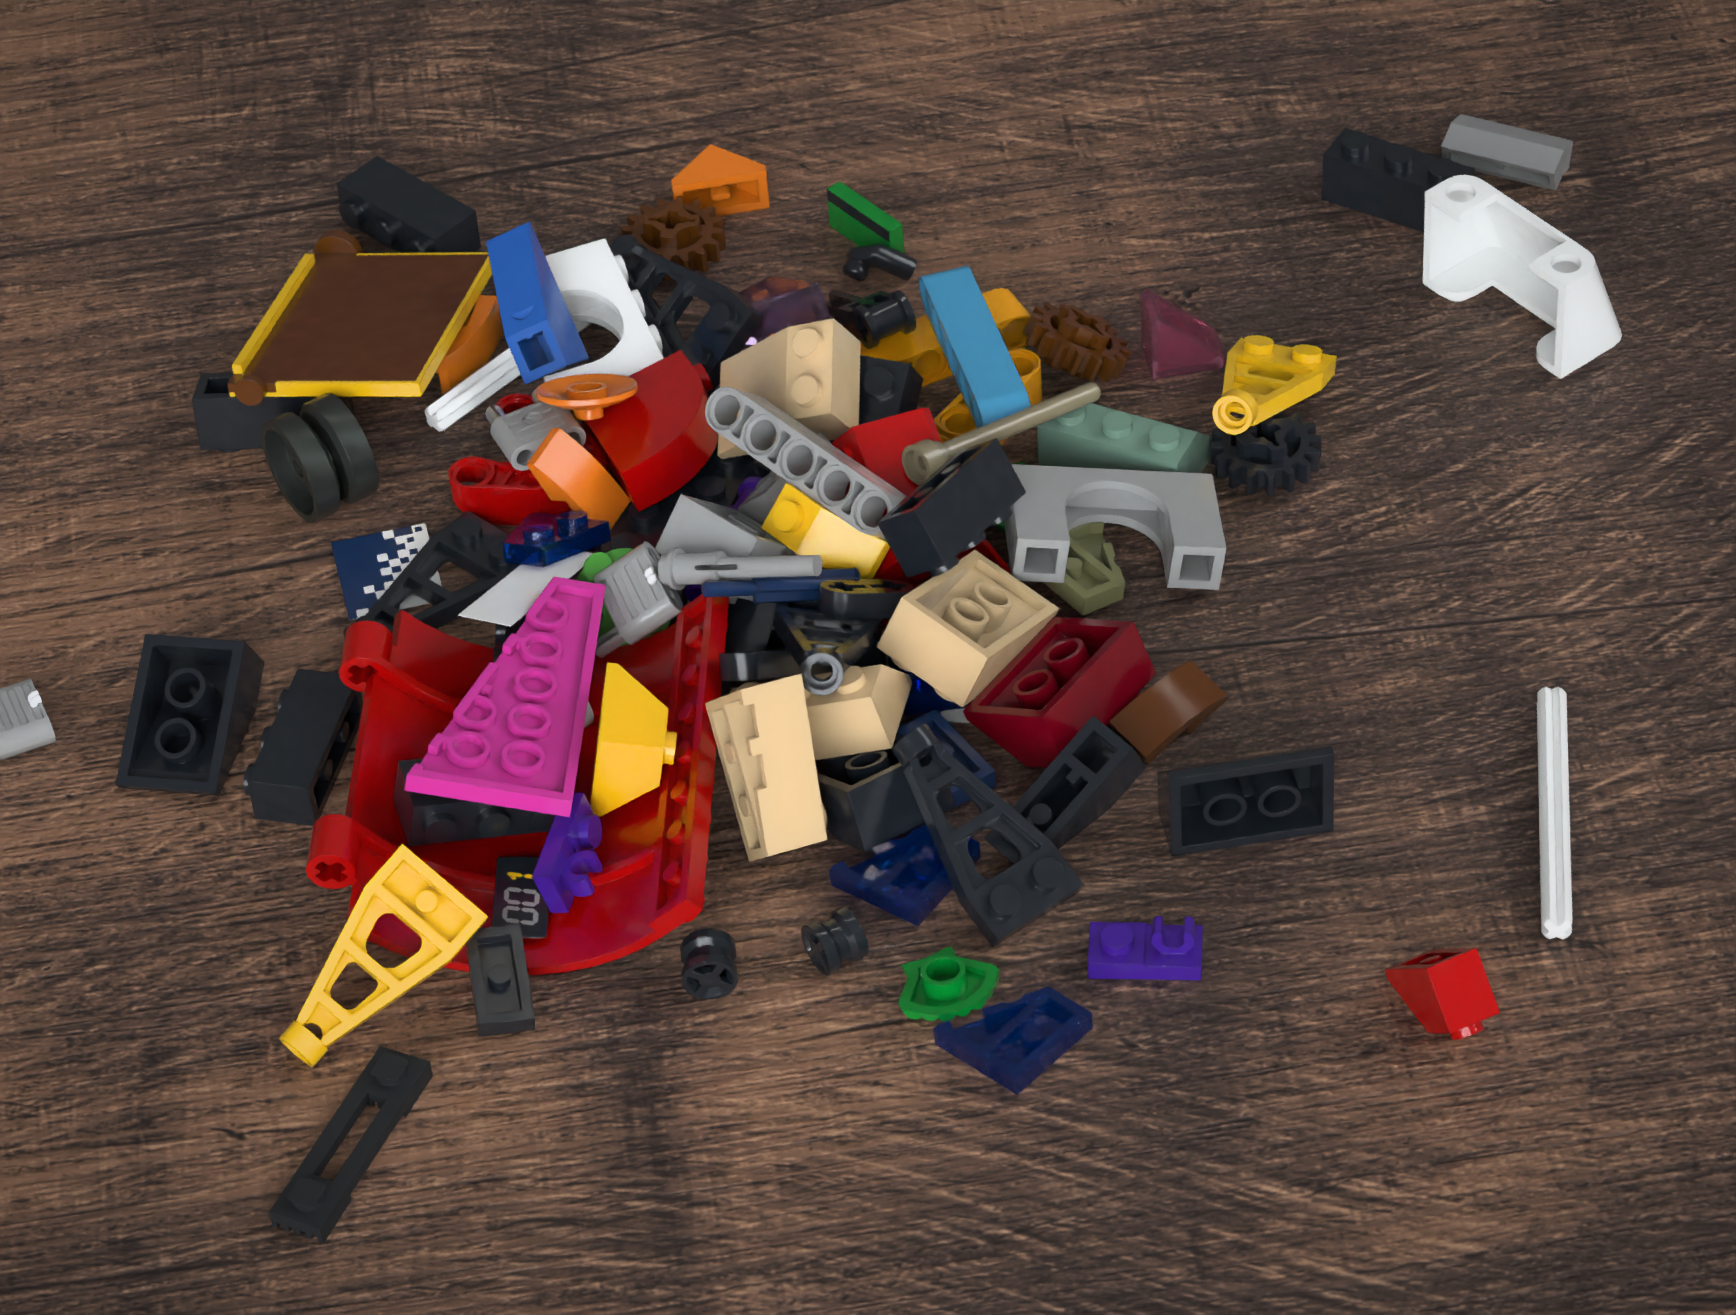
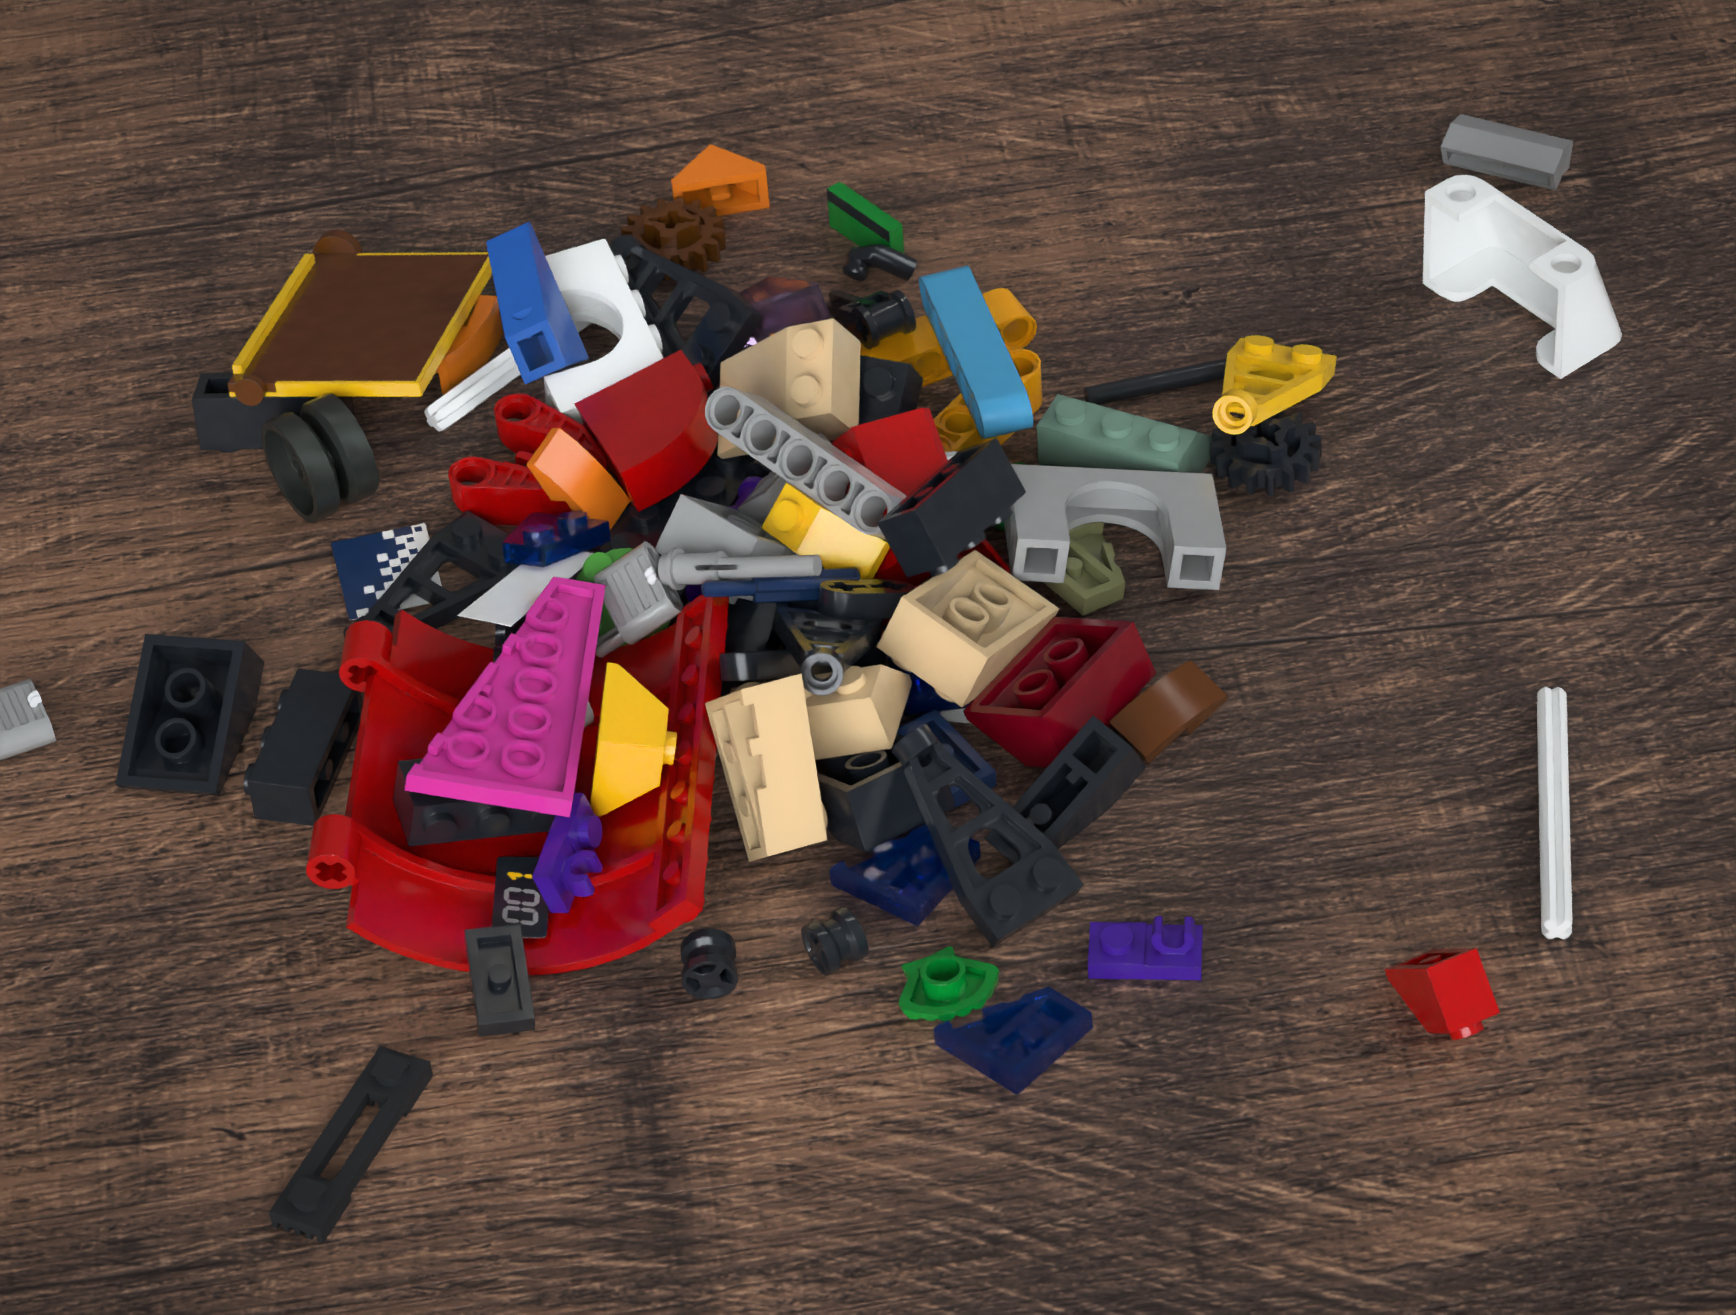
yellow plate [279,844,488,1068] -> none
black brick [336,156,481,253] -> none
light grey piece [485,389,586,471] -> none
orange dish [536,374,638,420] -> none
dark tan piece [902,382,1101,485] -> none
reddish brown gear [1023,303,1131,382] -> none
clear pink slope [1140,289,1227,380] -> none
black slope [1157,746,1334,856] -> none
black brick [1322,128,1475,232] -> none
none -> black bar [1084,358,1227,405]

